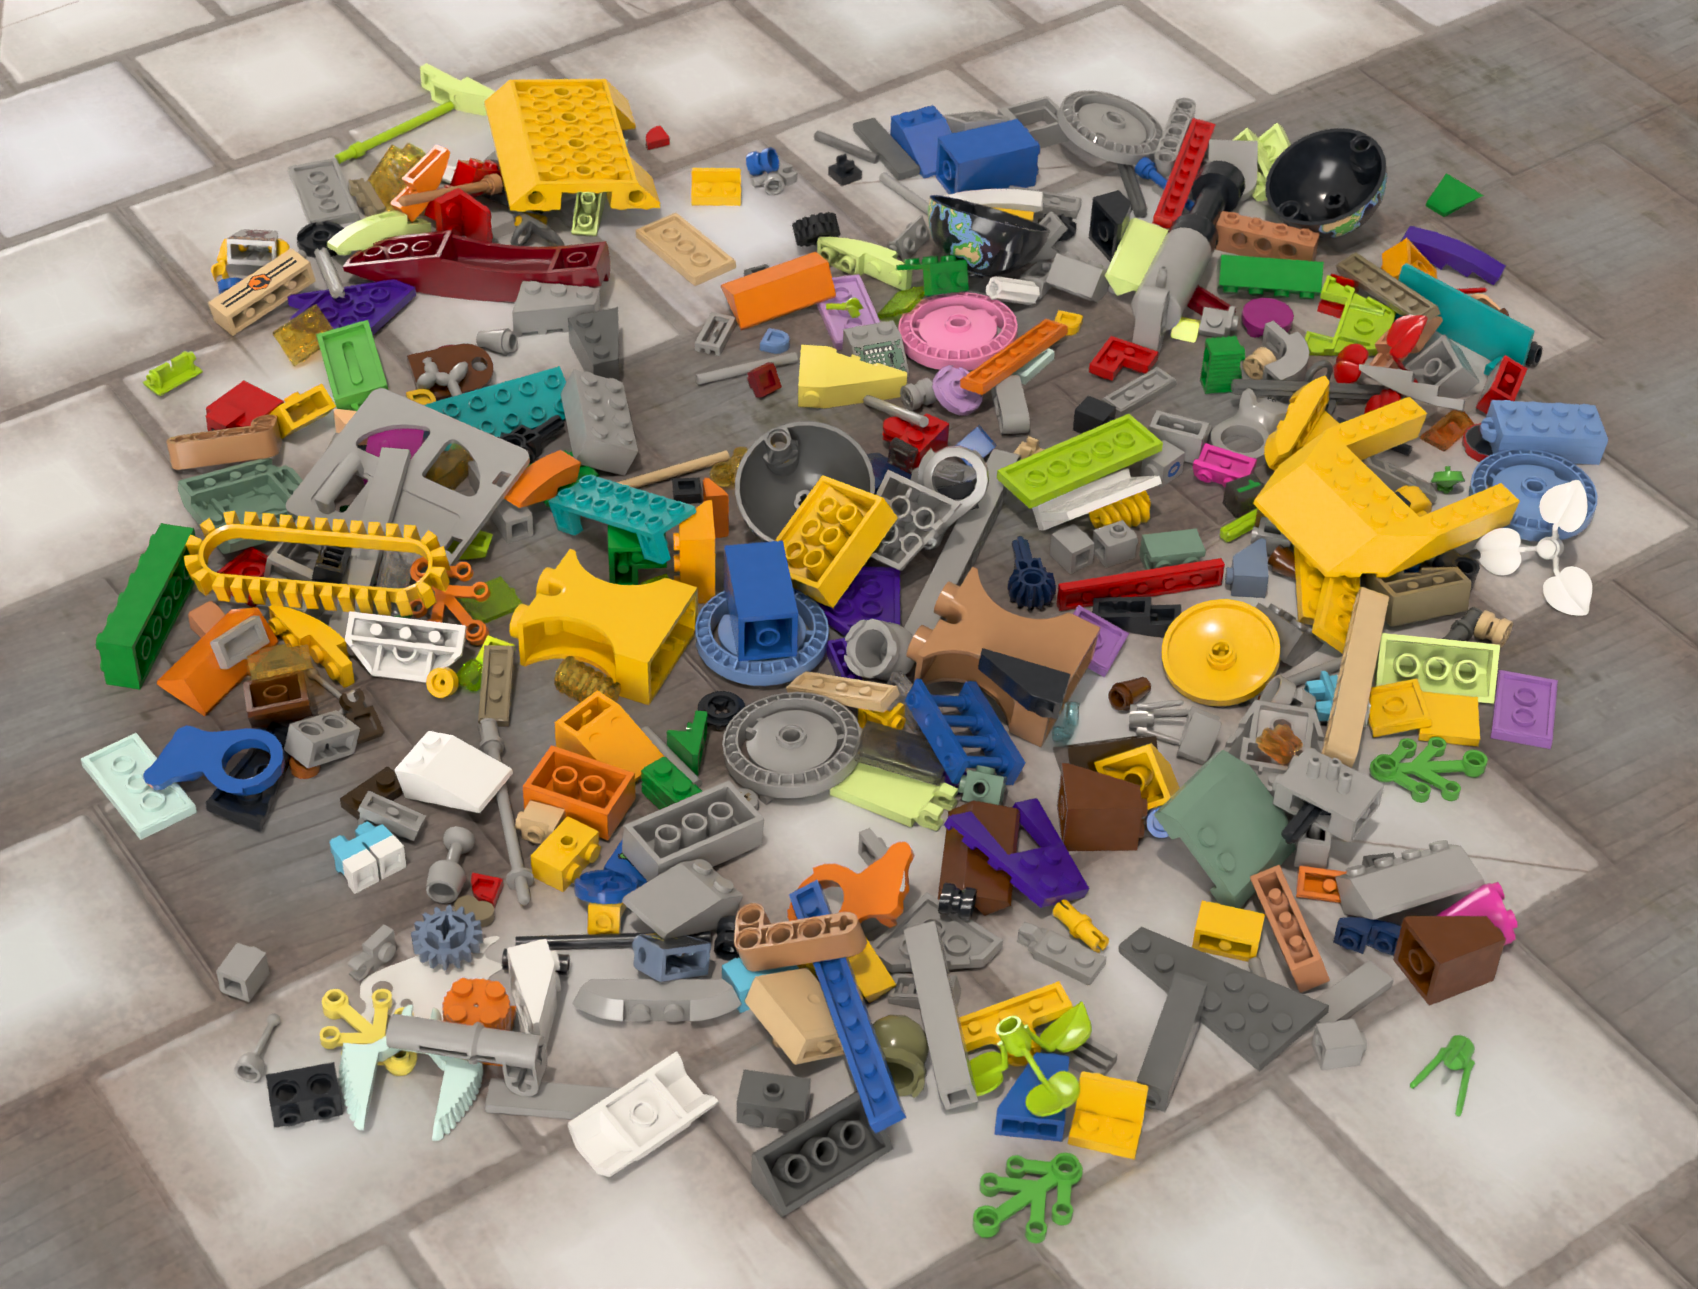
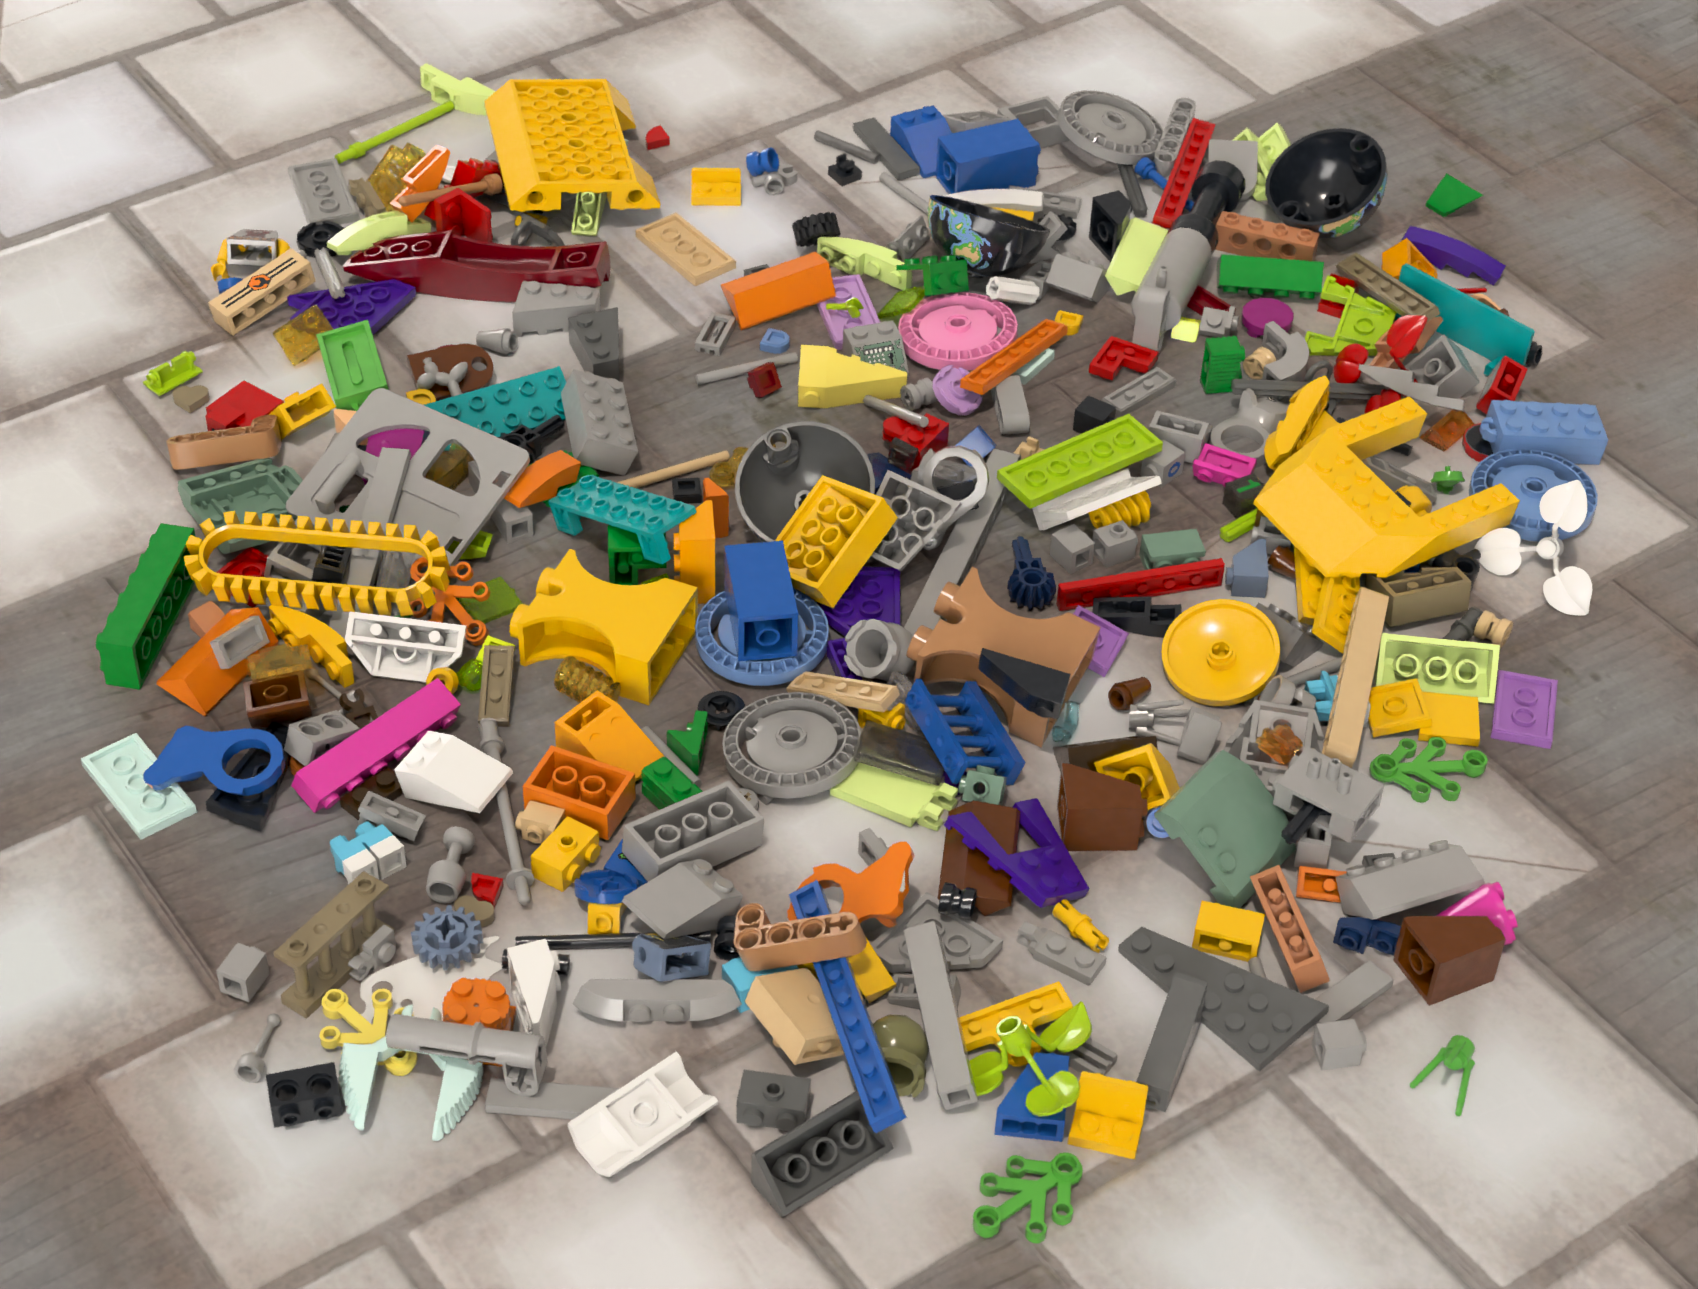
none -> dark tan tile [172,385,210,414]
none -> dark tan fence [273,871,395,1019]
none -> dark pink brick [291,678,461,813]

